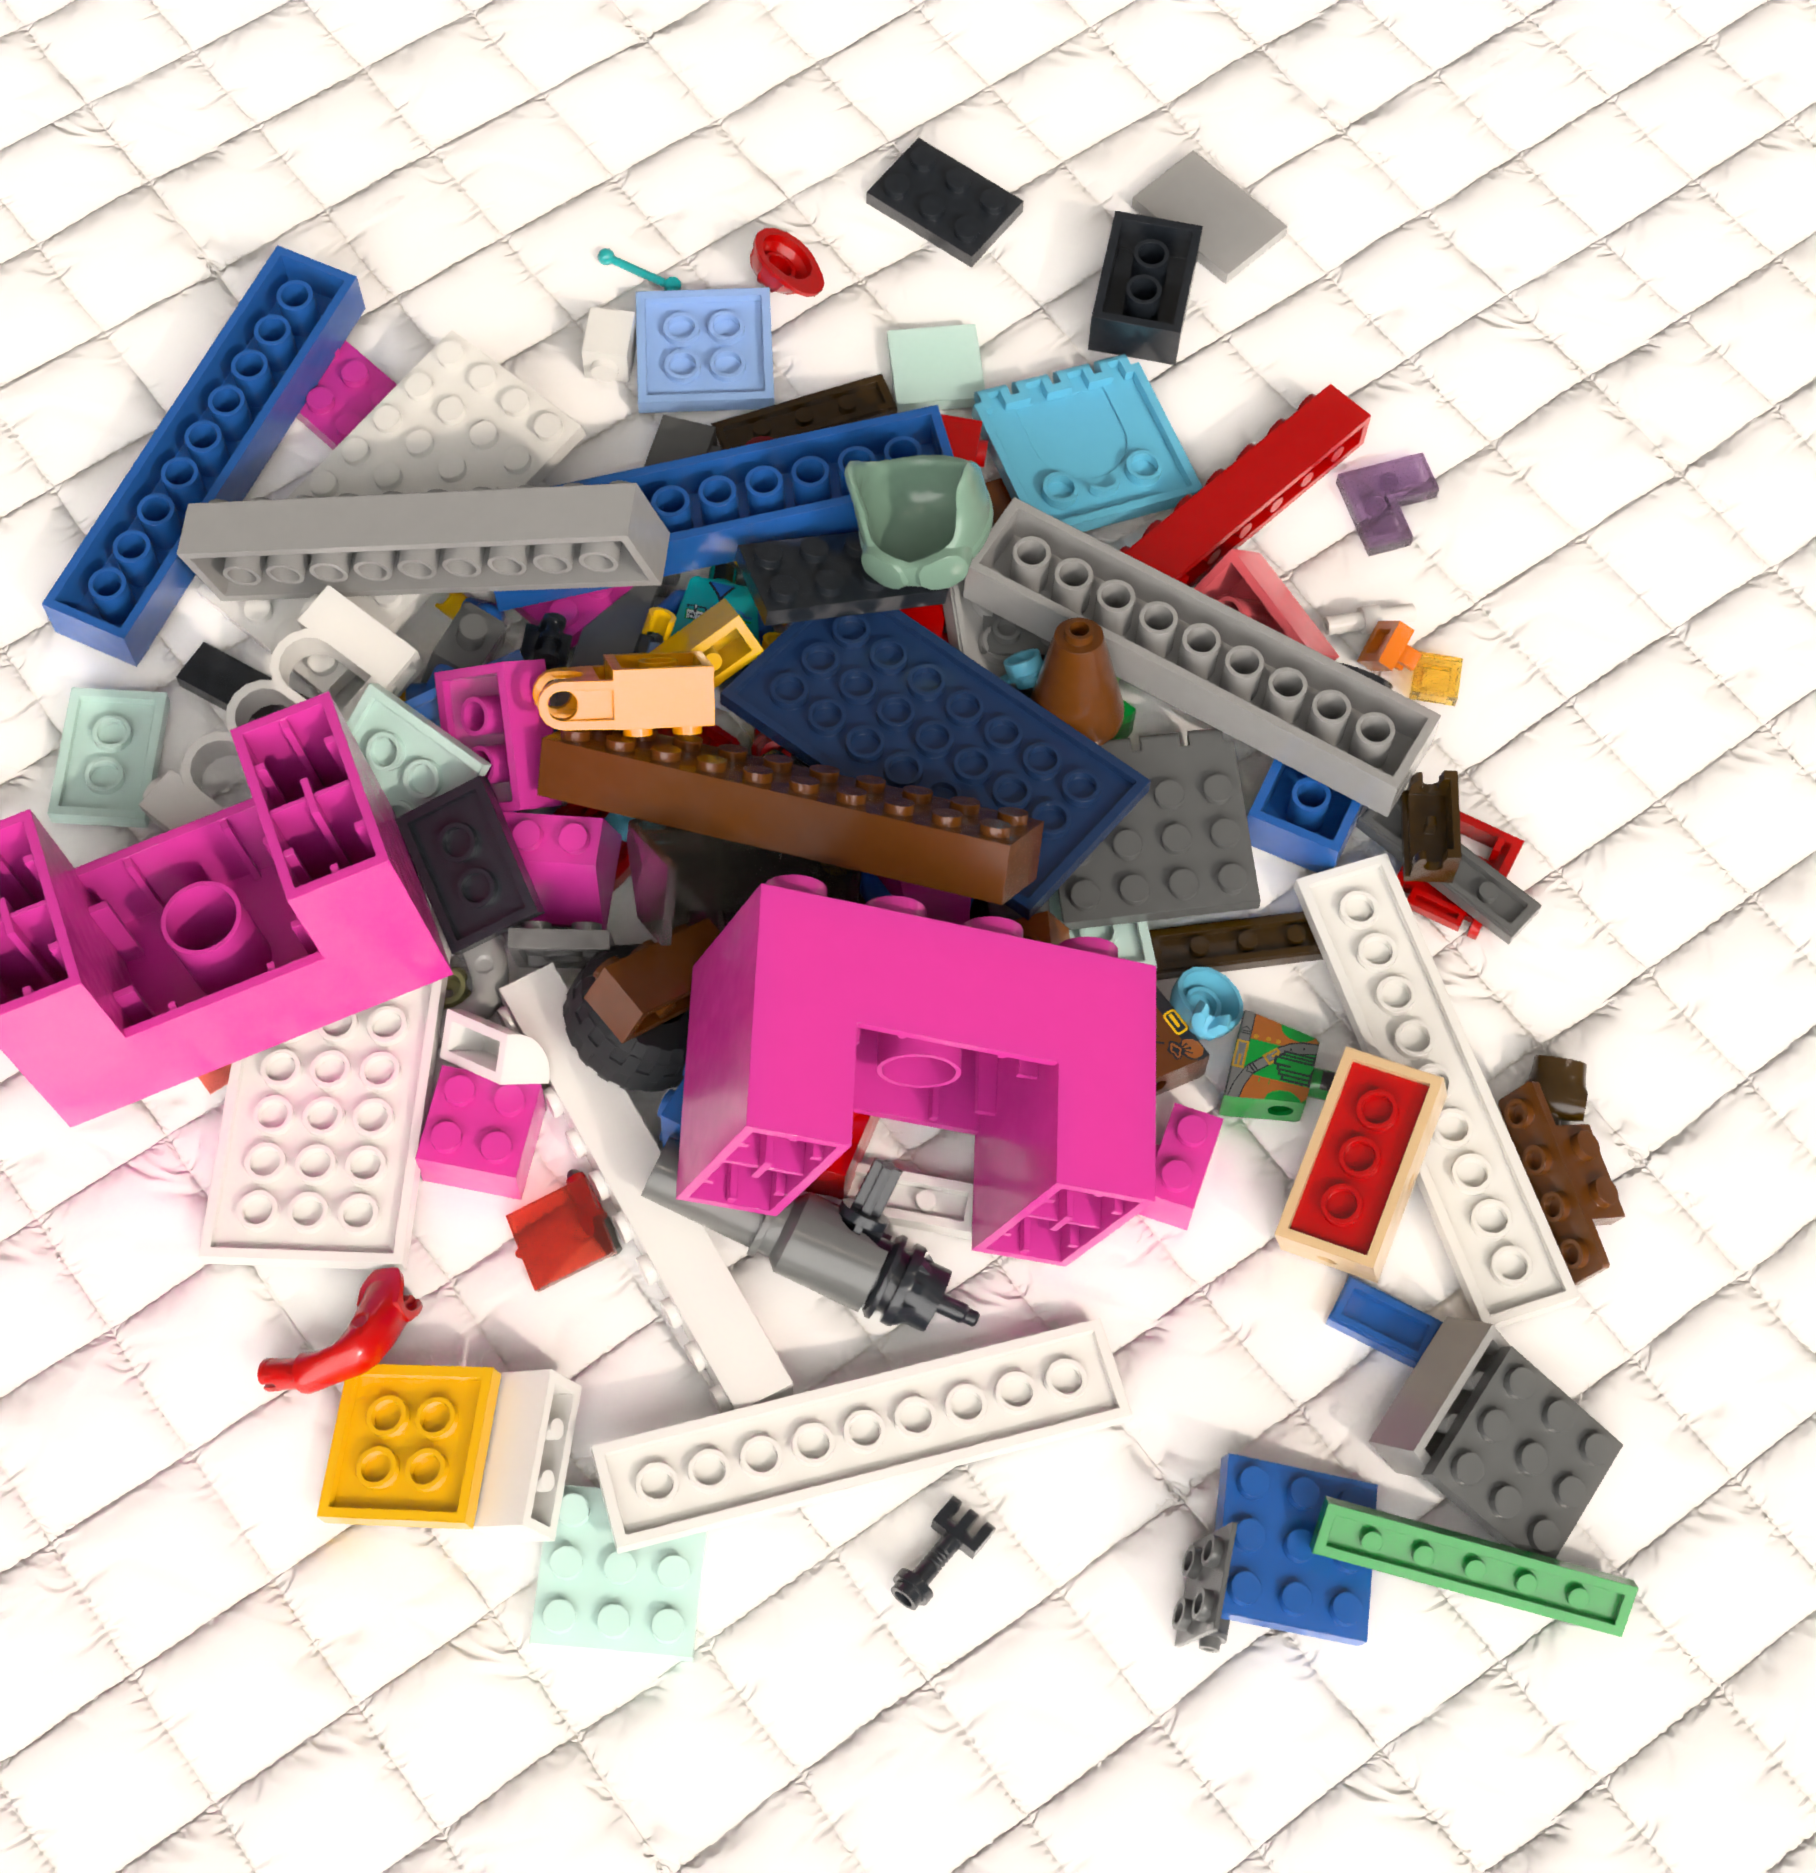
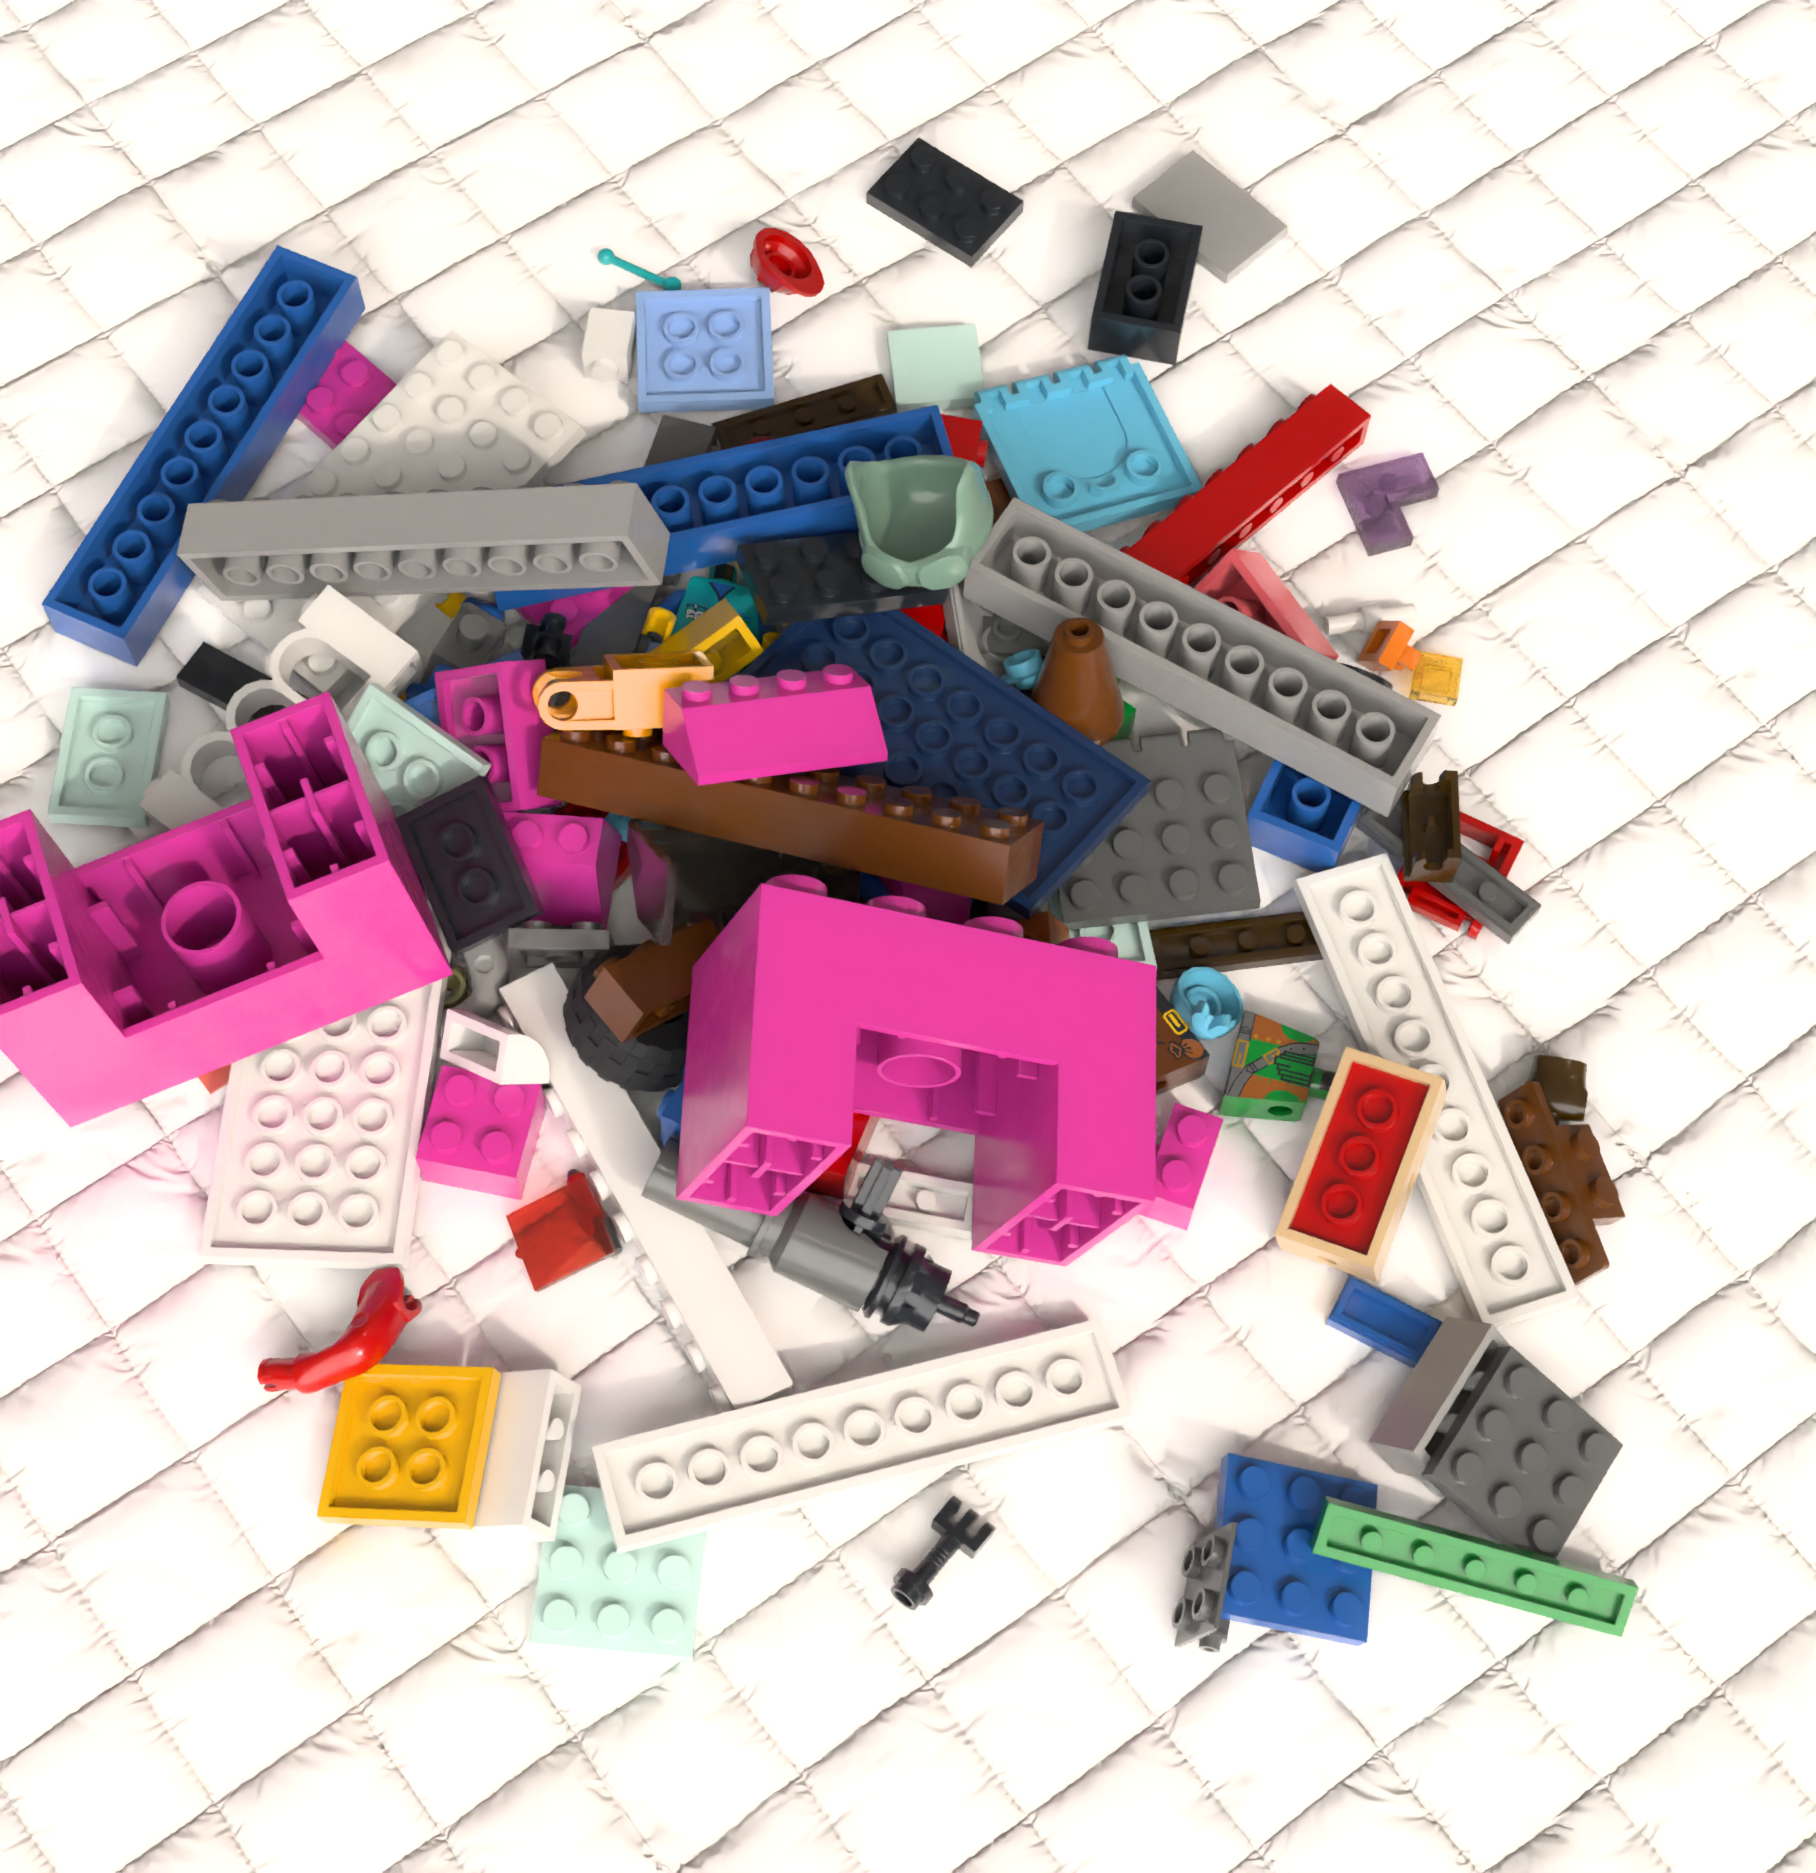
none -> dark pink slope [662,664,888,786]

